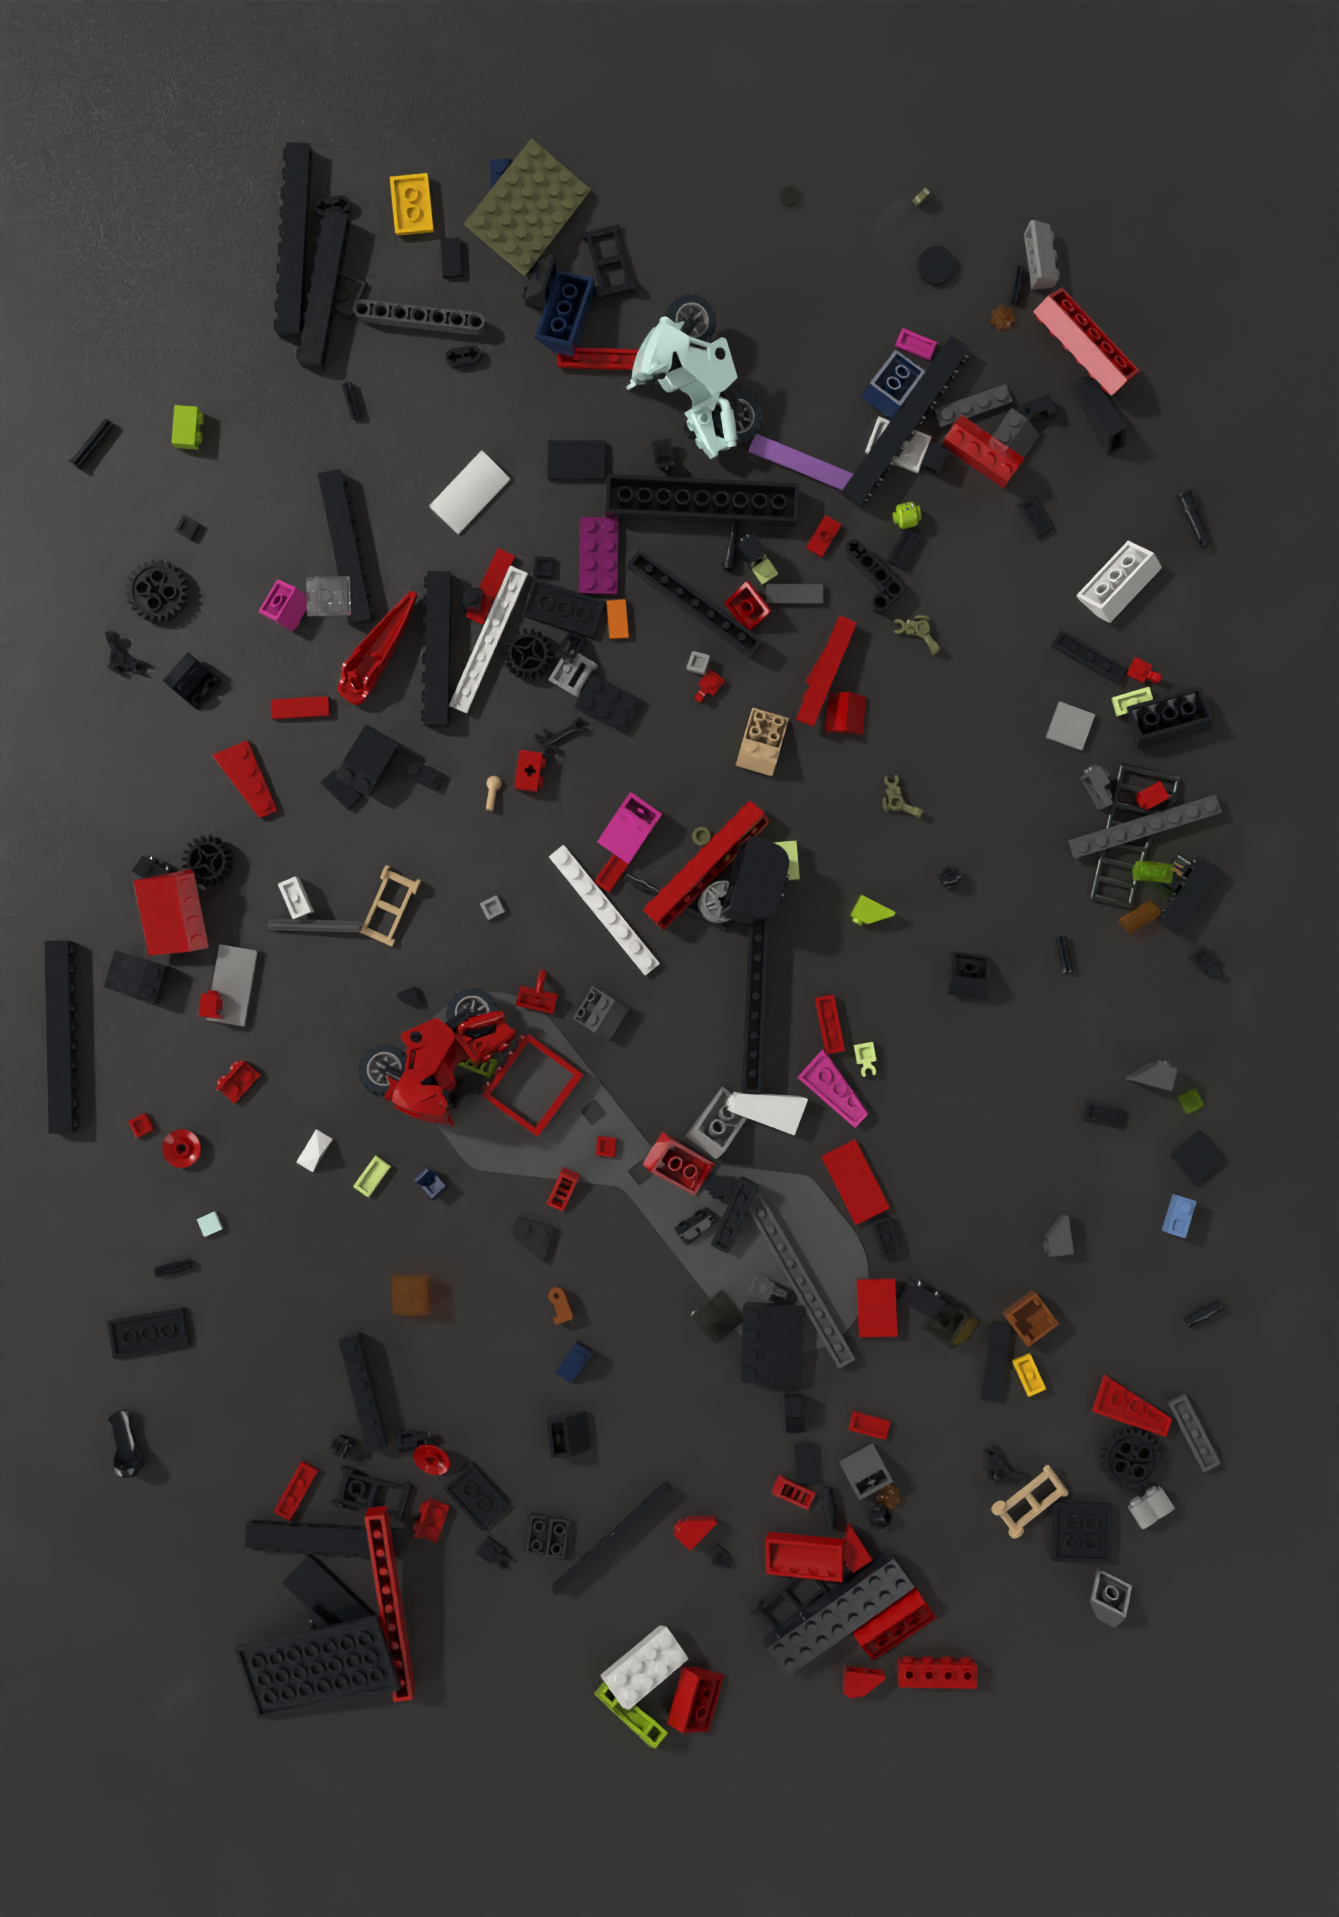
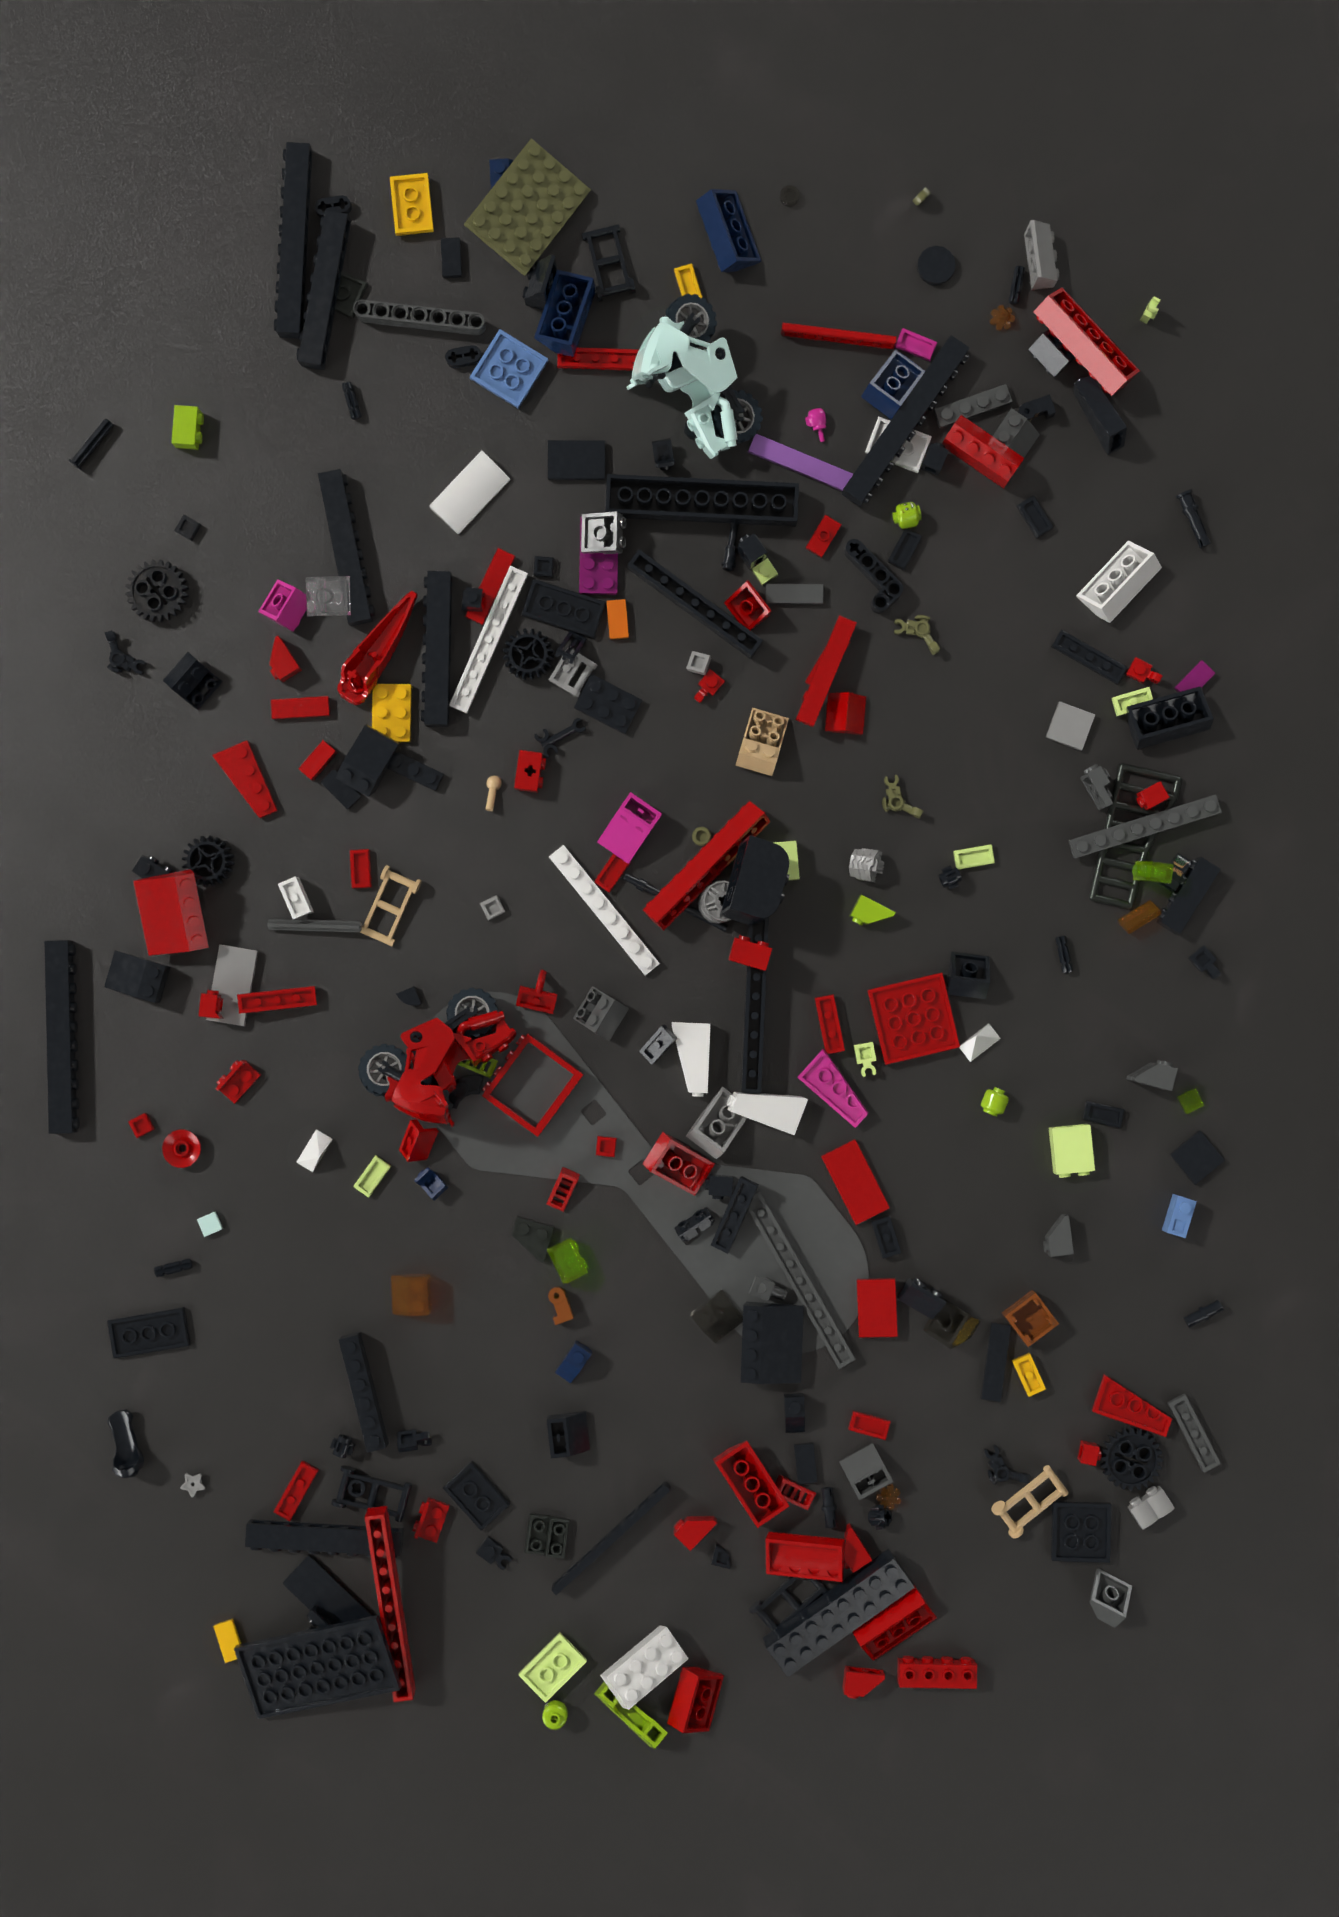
red dish [413,1445,450,1475] -> none
none -> light grey plate [180,1473,206,1497]
none -> yellow tile [213,1619,241,1663]
none -> red plate [237,986,317,1014]
none -> red slope [269,636,302,682]
none -> red slope [298,740,338,781]
none -> red tile [350,849,372,889]
none -> yellow plate [372,684,412,742]
none -> red panel [399,1119,438,1162]
none -> medium blue plate [470,329,549,409]
none -> yellowish green plate [518,1632,587,1703]
none -> lime head [542,1700,568,1730]
none -> clear neon green brick [546,1238,588,1284]
none -> plate [581,512,627,554]
none -> plate [639,1024,677,1065]
none -> white slope [672,1022,710,1097]
none -> yellow tile [674,263,702,298]
none -> dark blue slope [696,189,761,272]
none -> red slope [713,1440,789,1528]
none -> red brick [728,935,772,971]
none -> red tile [781,323,897,349]
none -> dark pink piece [805,408,826,442]
none -> light grey hair [849,848,885,883]
none -> red plate [867,973,960,1065]
none -> yellowish green tile [953,844,995,870]
none -> white slope [959,1023,1001,1062]
none -> lime head [981,1087,1009,1117]
none -> brick [1028,329,1075,377]
none -> yellowish green brick [1049,1124,1095,1178]
none -> red plate [1077,1440,1101,1466]
none -> yellowish green plate [1140,296,1161,324]
none -> magenta tile [1174,660,1215,692]

